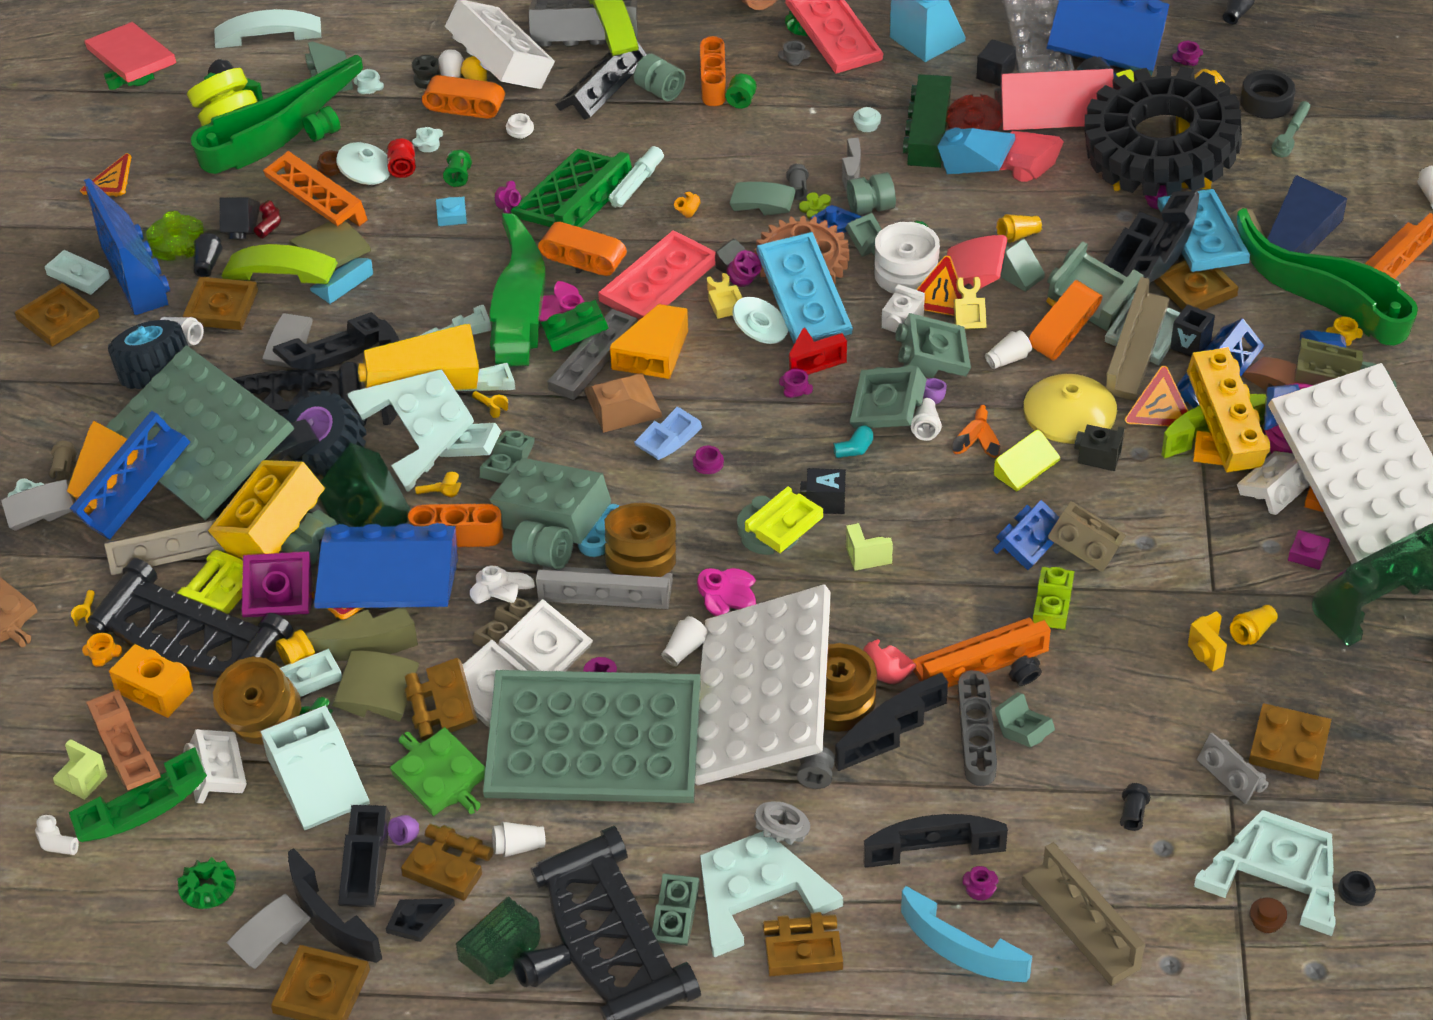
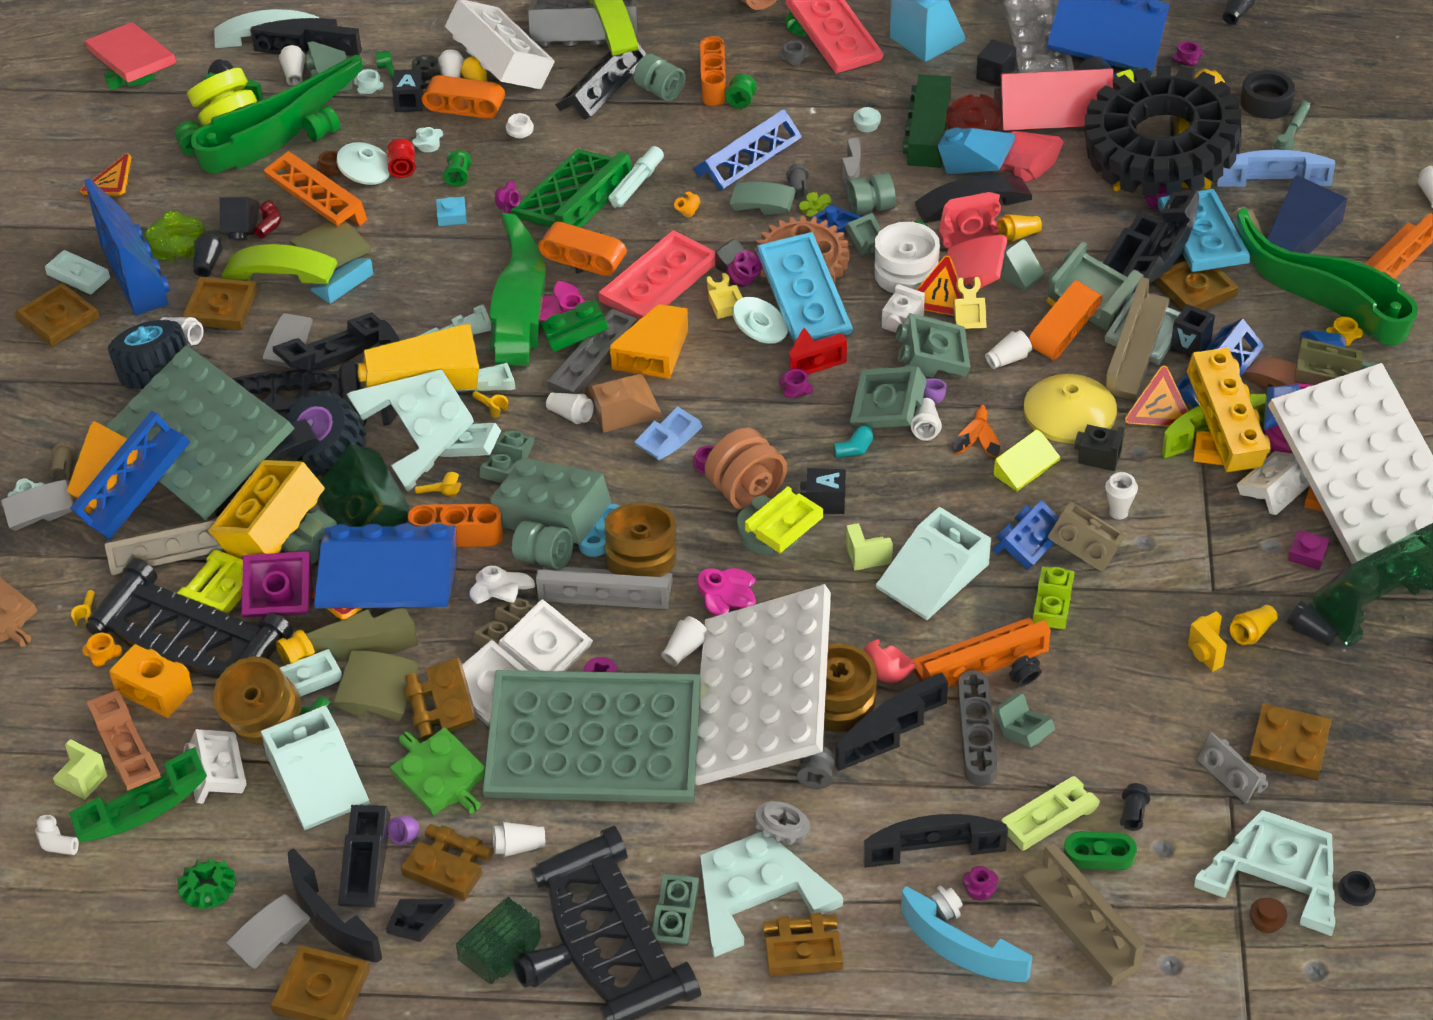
none -> green wheel [175,120,201,156]
none -> black slope [250,18,362,56]
none -> white cone [279,45,305,86]
none -> green hand [376,51,395,80]
none -> black brick [392,69,424,112]
none -> white cone [546,392,594,424]
none -> fence [693,109,802,191]
none -> nougat wheel [705,427,787,510]
none -> light aqua slope [876,507,991,620]
none -> black slope [915,174,1032,223]
none -> white plate [930,885,963,921]
none -> coral slope [937,192,1001,249]
none -> yellowish green plate [1001,776,1100,851]
none -> green plate [1063,831,1137,871]
none -> white cone [1105,472,1138,520]
none -> light blue slope [1216,150,1335,187]
none -> black cone [1287,601,1340,646]

